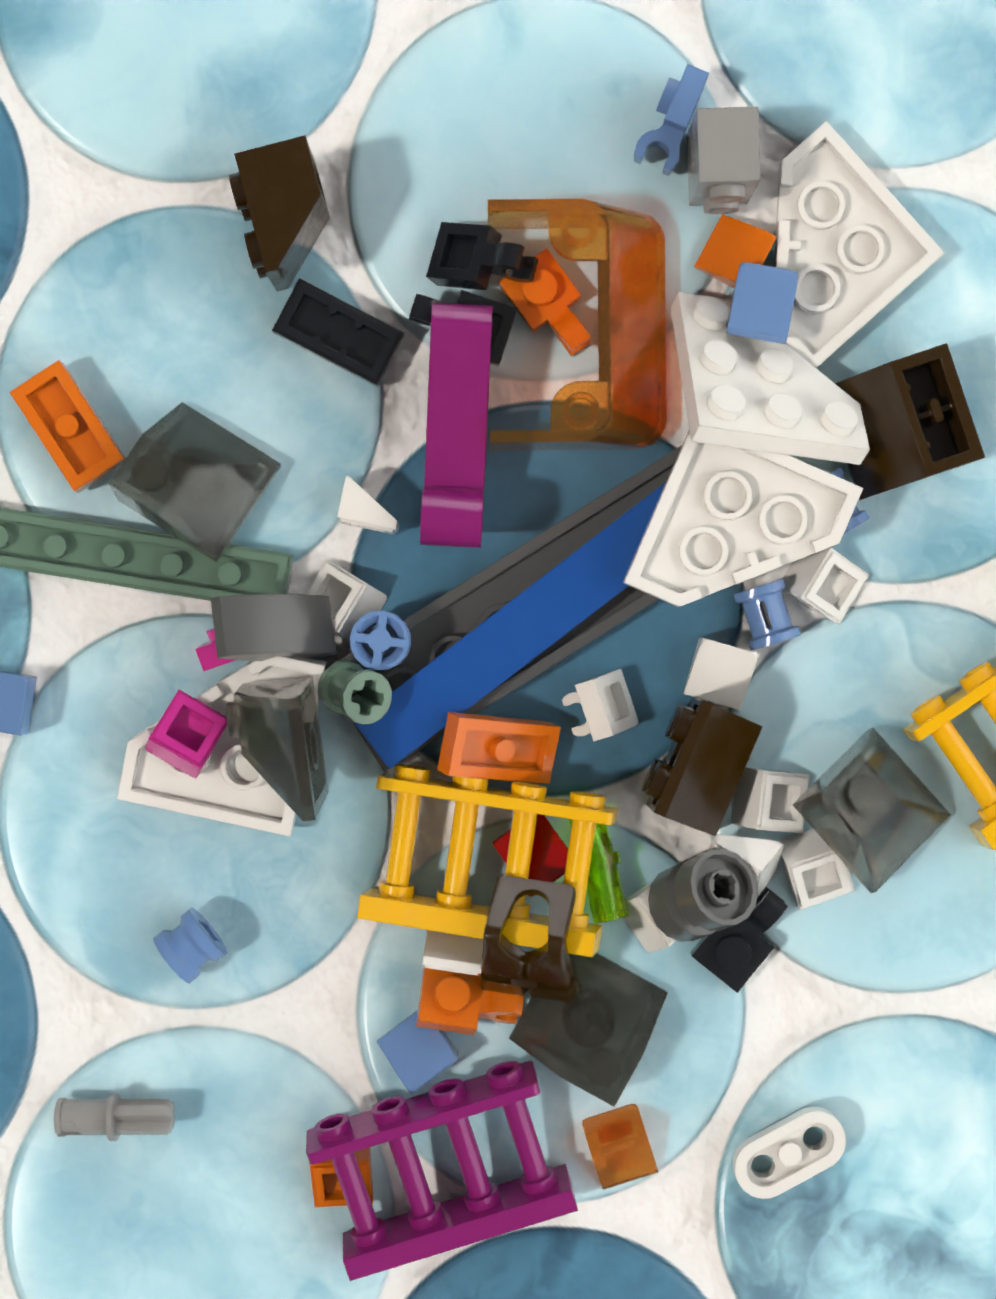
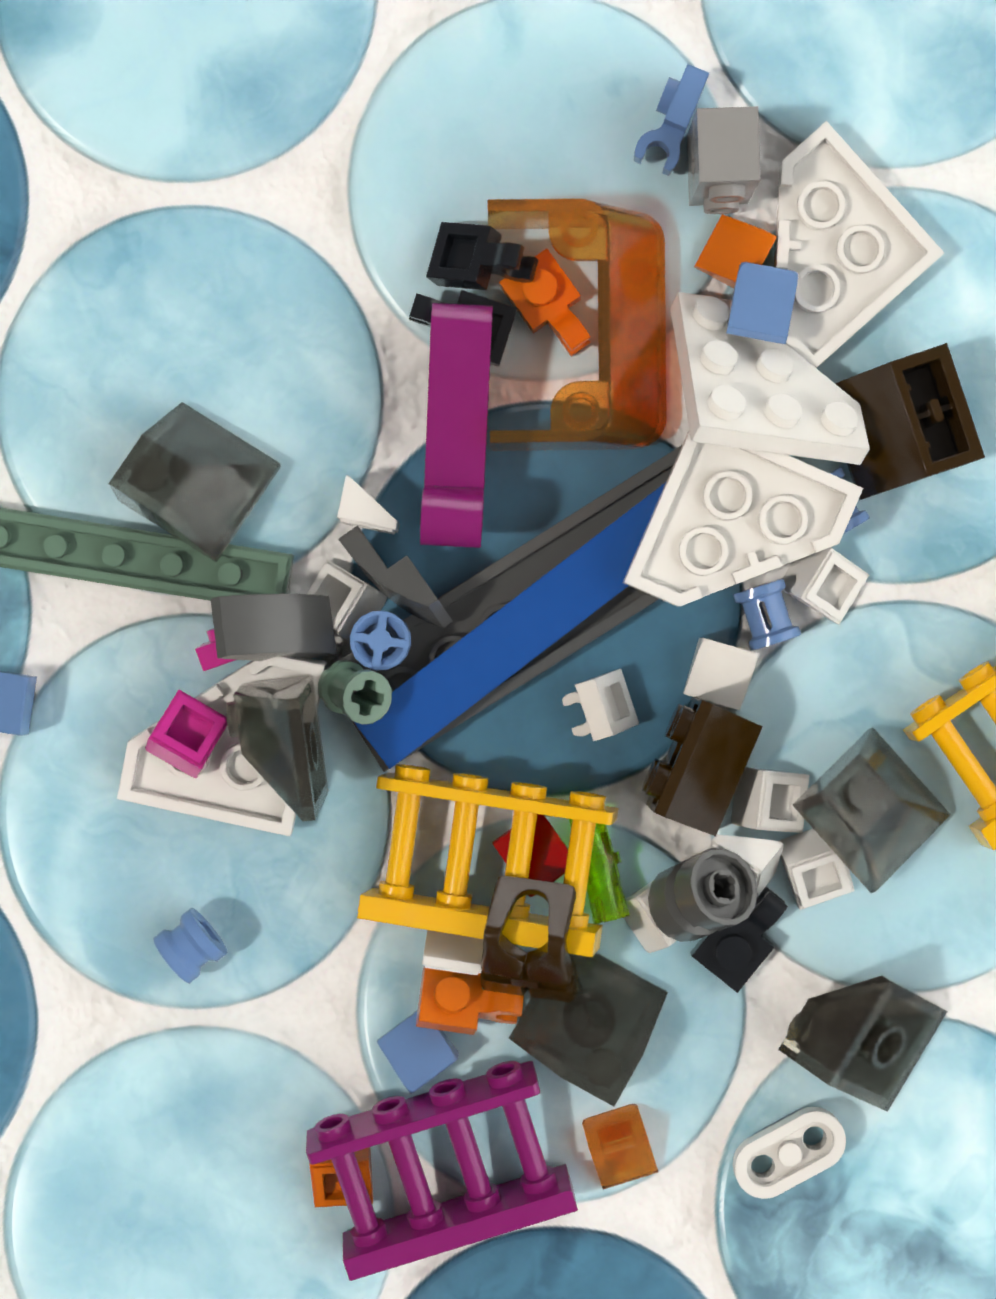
orange plate [9,360,127,493] -> none
light grey axle [54,1093,175,1141] -> none
dark brown slope [229,135,330,292] -> none
black plate [272,278,405,387] -> none
orange plate [437,712,561,784] -> none
none -> dark grey slope [338,525,453,628]
none -> clear smoke slope [778,976,948,1112]

